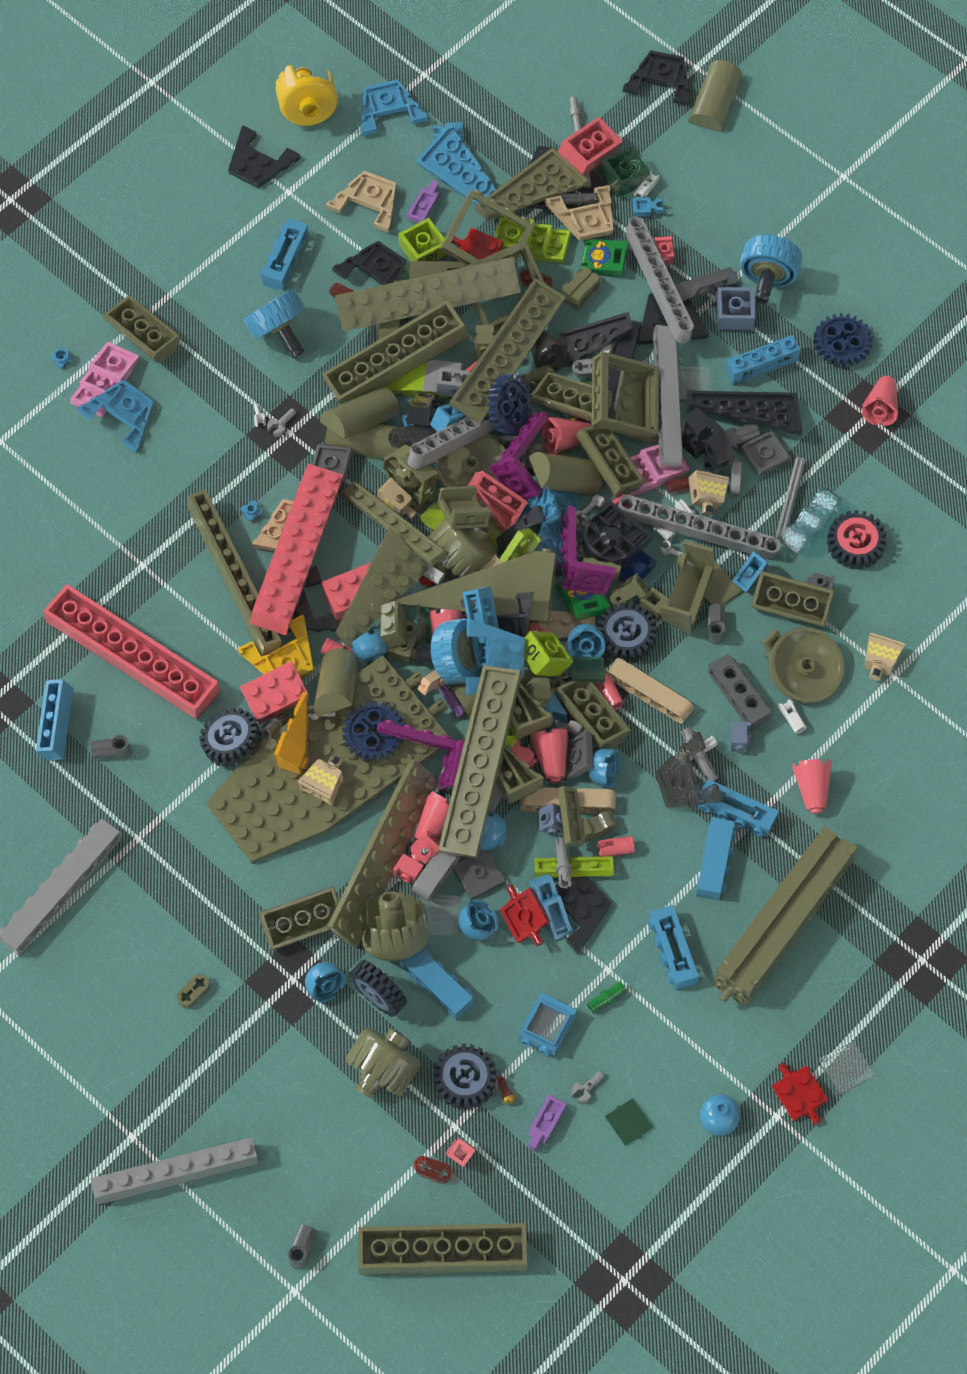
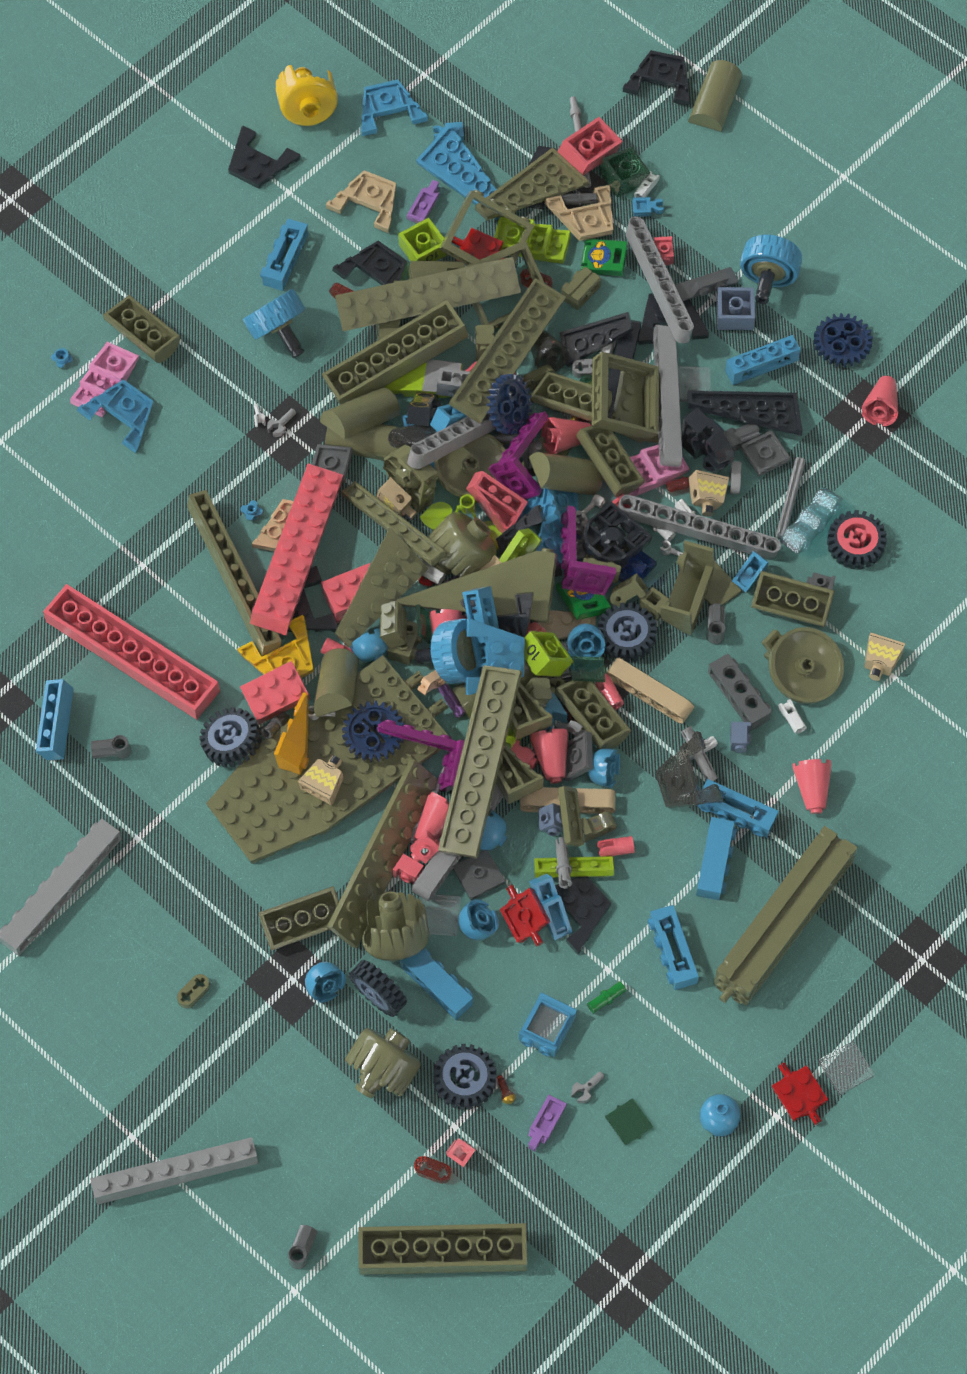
olive panel [438,486,490,529] -> none

